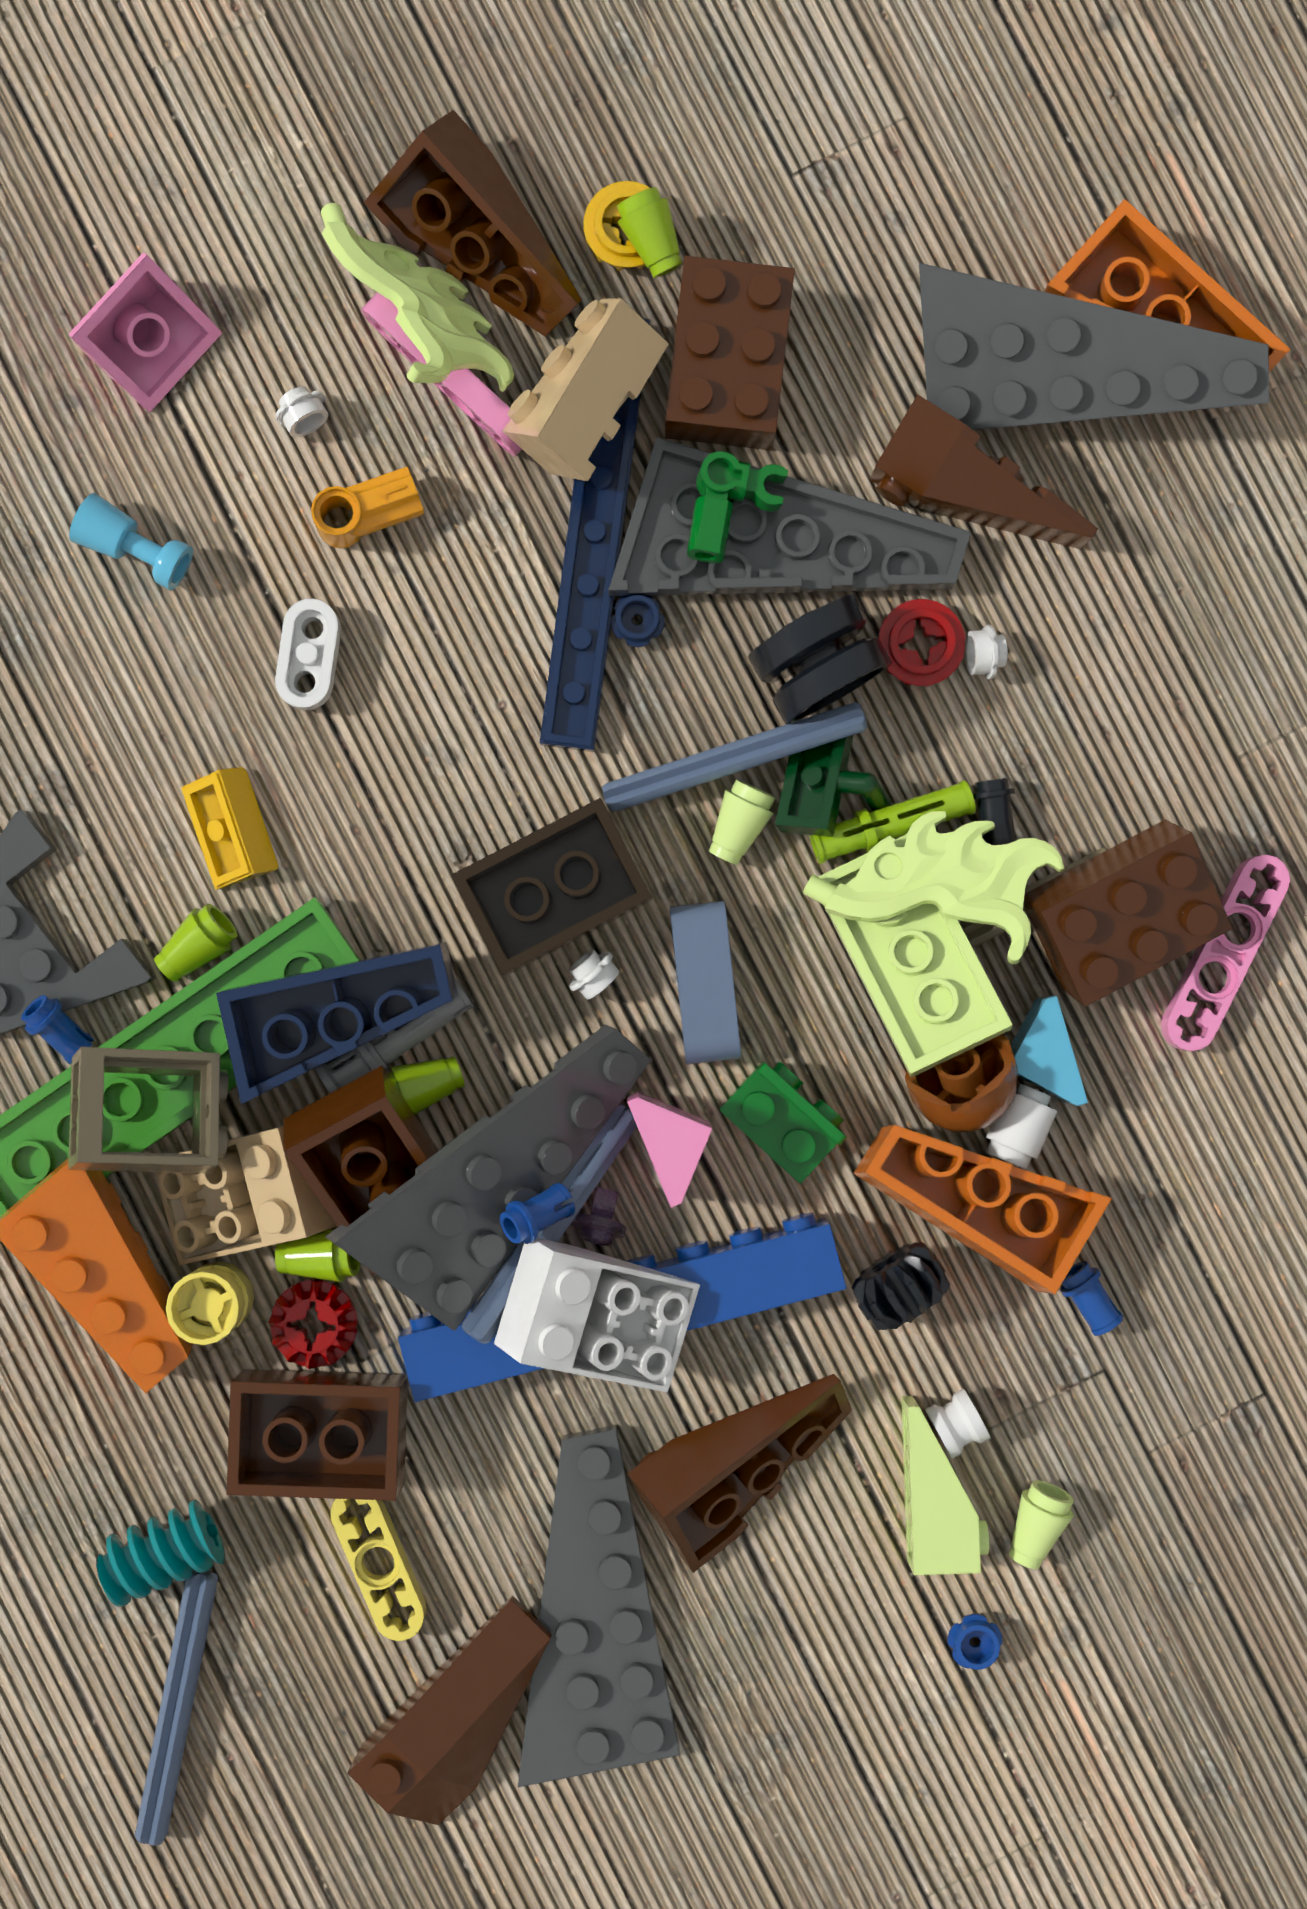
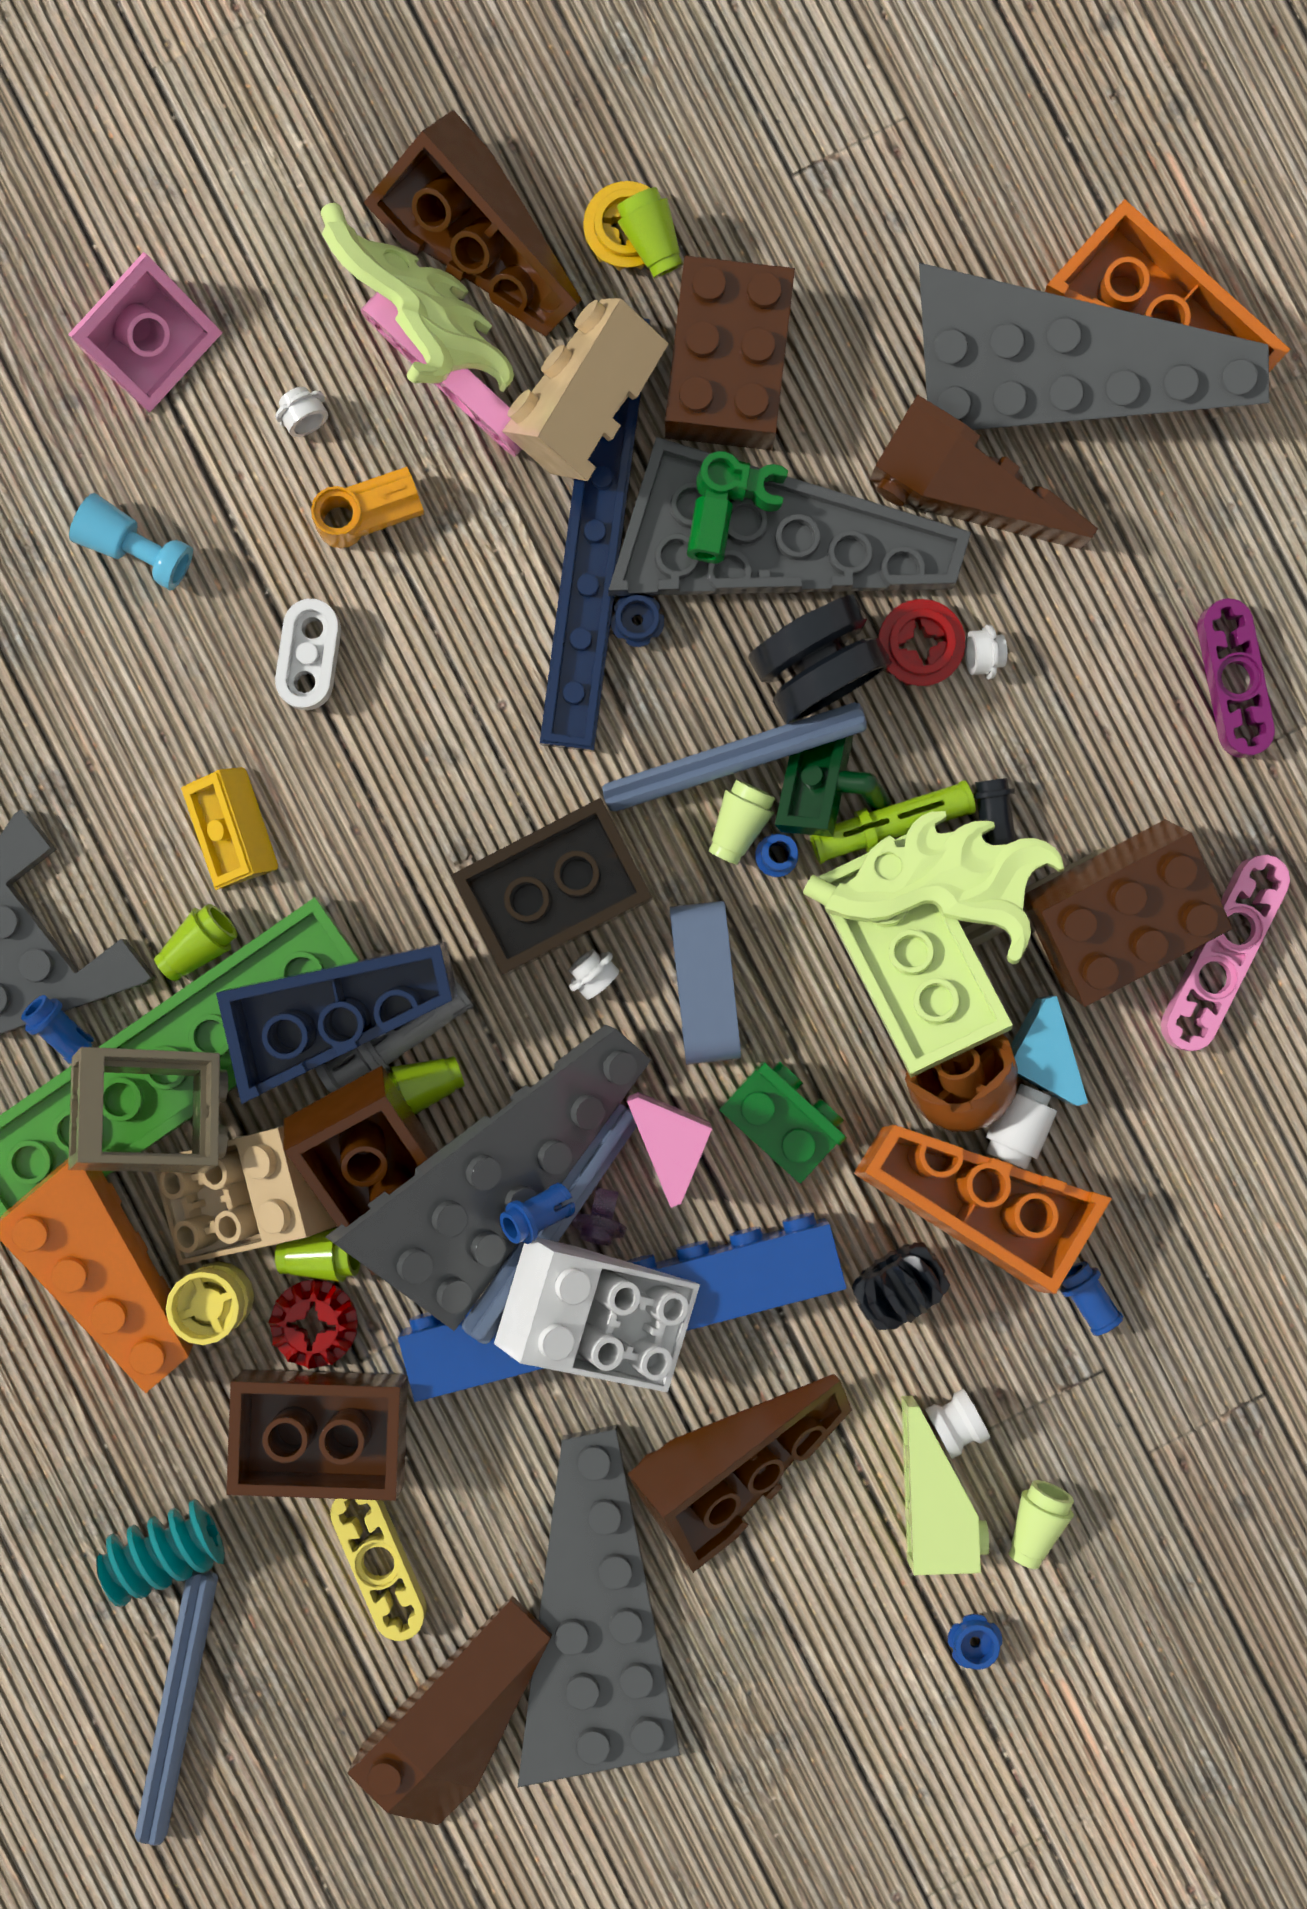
none -> blue pin [755,834,798,877]
none -> magenta beam [1197,598,1275,758]

